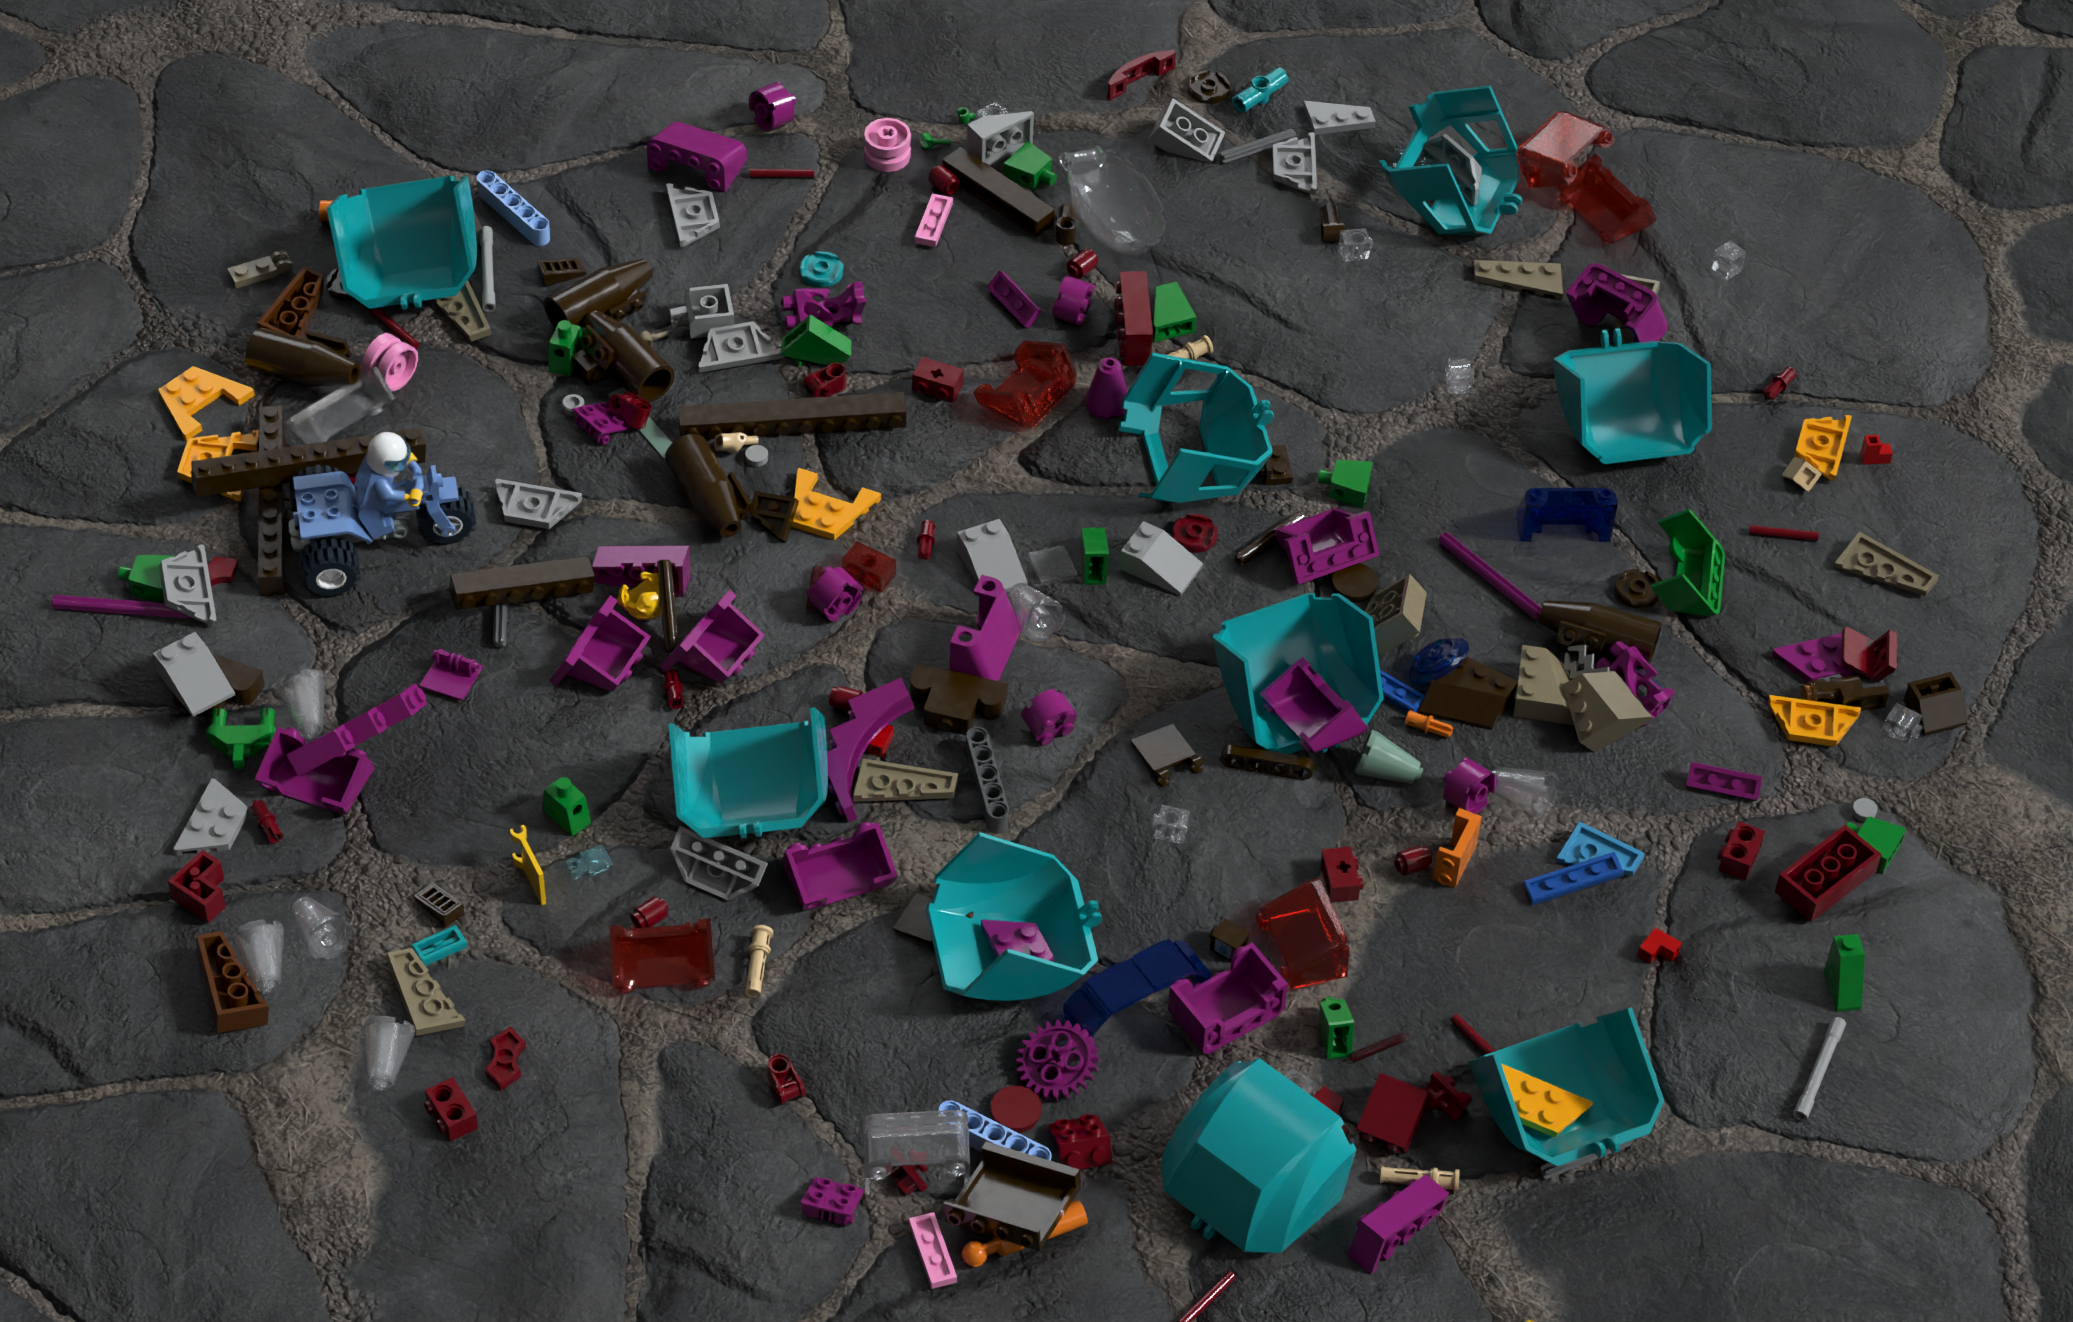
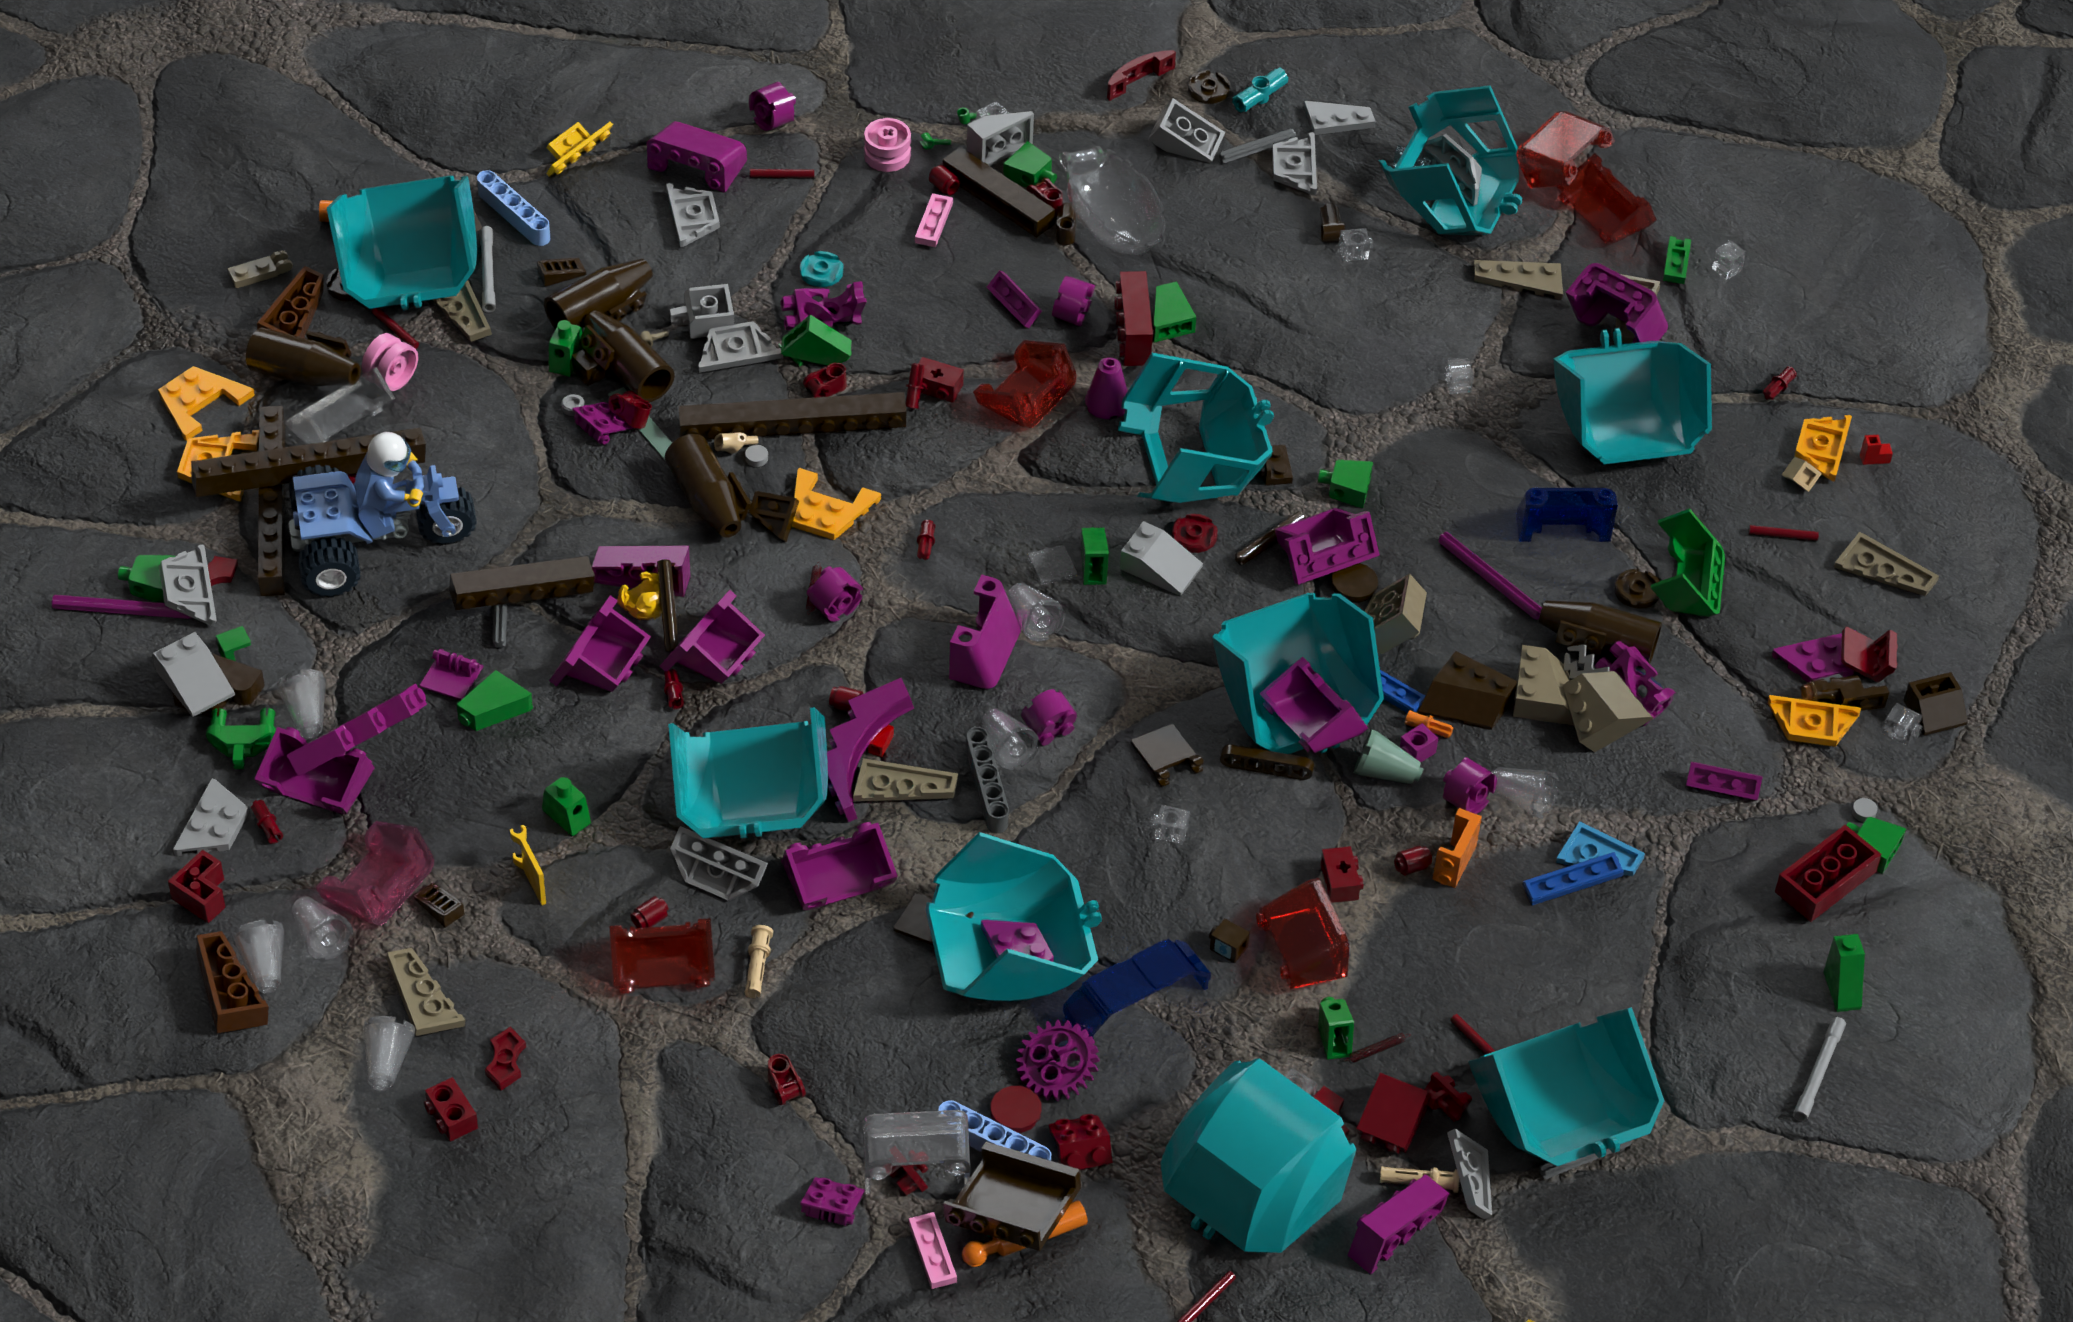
teal tile [411,925,468,966] -> none
light grey wing [495,478,582,529] -> none
clear light blue plate [566,844,613,879] -> none
clear red brick [842,541,896,592] -> none
dark brown brick [910,662,1008,735] -> none
light grey slope [957,519,1028,592] -> none
dark red brick [1067,249,1098,279] -> none
tan pin [1167,335,1213,361] -> none
magenta windscreen [1168,942,1288,1054] -> none
clear blue piece [1409,637,1470,684] -> none
light orange wing [1501,1064,1593,1138] -> none
red piece [1637,927,1682,964] -> none
dark red brick [1717,821,1766,880] -> none
none -> green panel [216,626,251,661]
none -> clear pink windscreen [316,821,434,926]
none -> green slope [457,670,533,731]
none -> yellow bracket [546,122,613,177]
none -> dark red axle [905,363,925,409]
none -> clear cone [982,708,1039,770]
none -> dark red piece [1026,178,1063,217]
none -> magenta brick [1399,723,1438,762]
none -> light grey wing [1447,1129,1492,1219]
none -> green plate [1663,236,1691,284]

